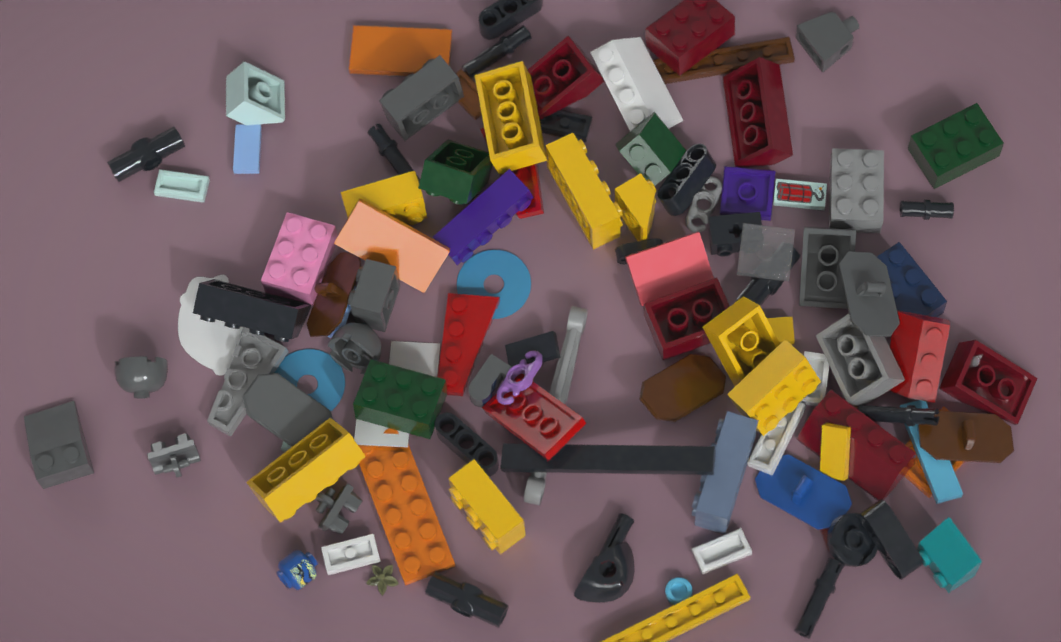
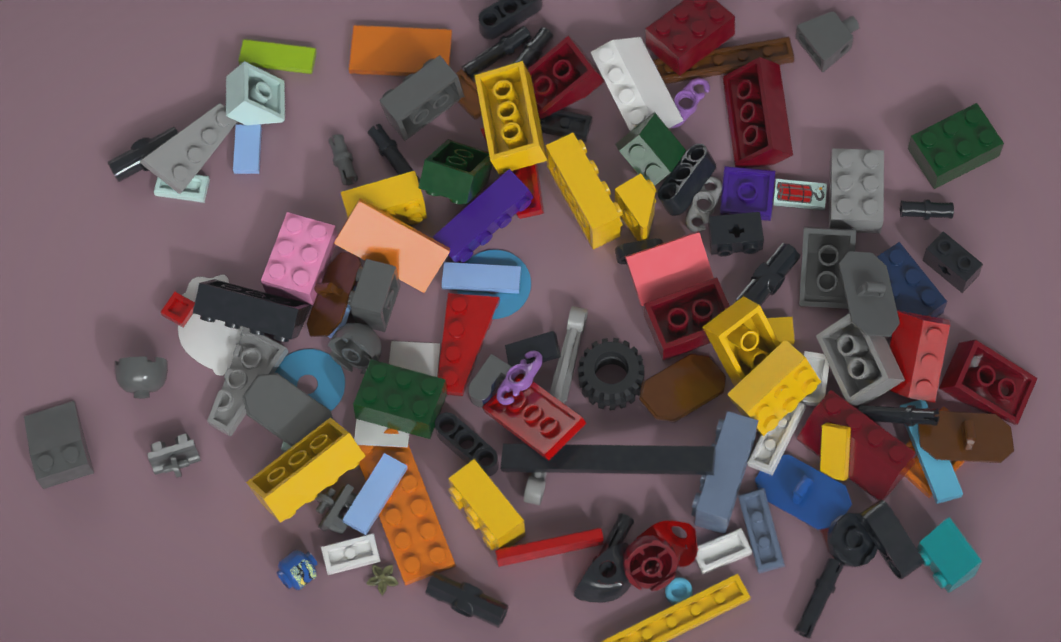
clear tile [737,223,795,281] -> none
none -> light grey wing [140,103,238,194]
none -> red plate [160,291,195,328]
none -> lime tile [238,39,317,74]
none -> dark grey pin [328,134,358,185]
none -> light blue tile [342,453,408,535]
none -> light blue tile [441,262,521,294]
none -> red tile [495,528,604,567]
none -> black pin [512,27,553,69]
none -> black tyre [578,338,644,410]
none -> dark red cylinder [623,535,678,591]
none -> red piece [636,520,698,567]
none -> medium lavender piece [671,78,710,128]
none -> sand blue tile [738,488,785,574]
none -> black brick [923,231,983,293]

